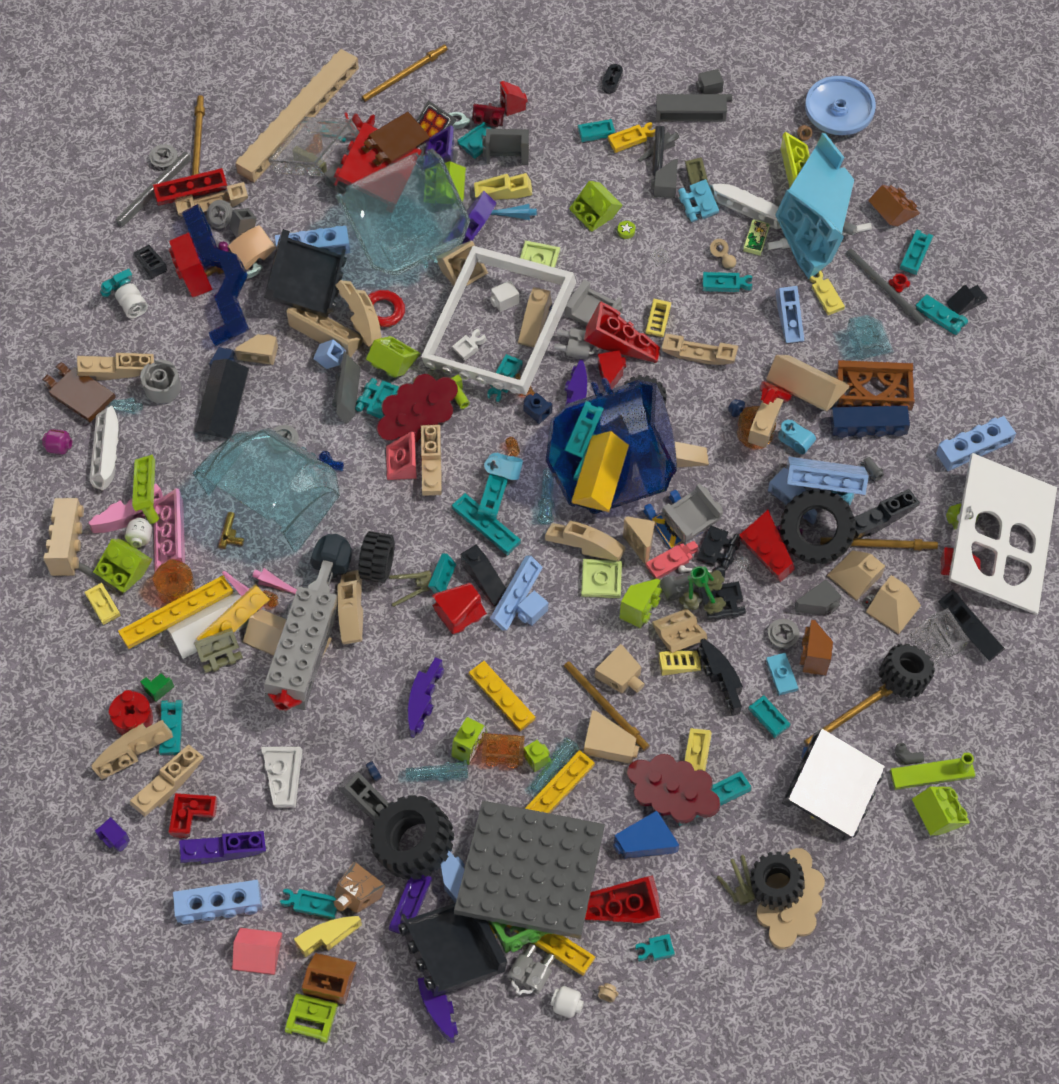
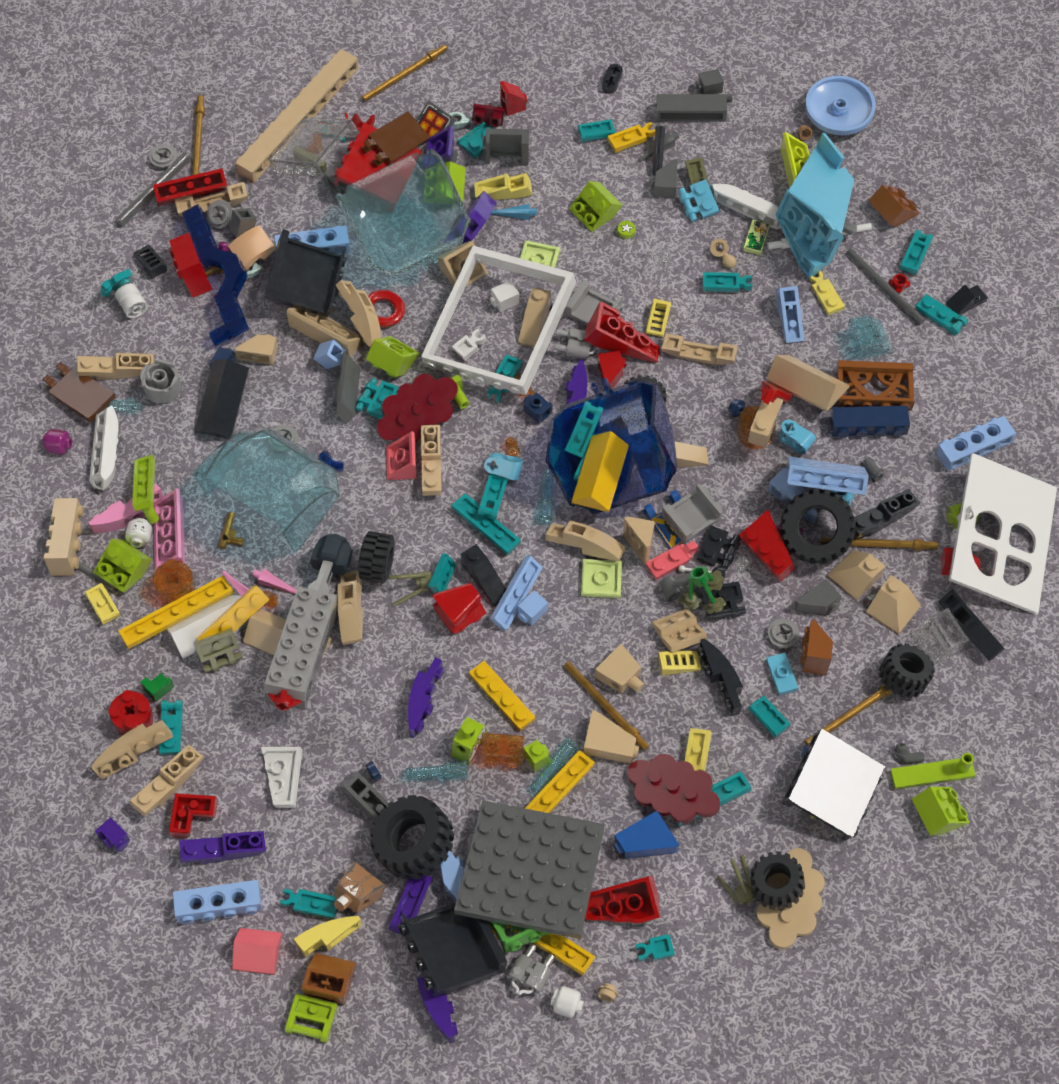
lime slope [619,579,662,628] -> none

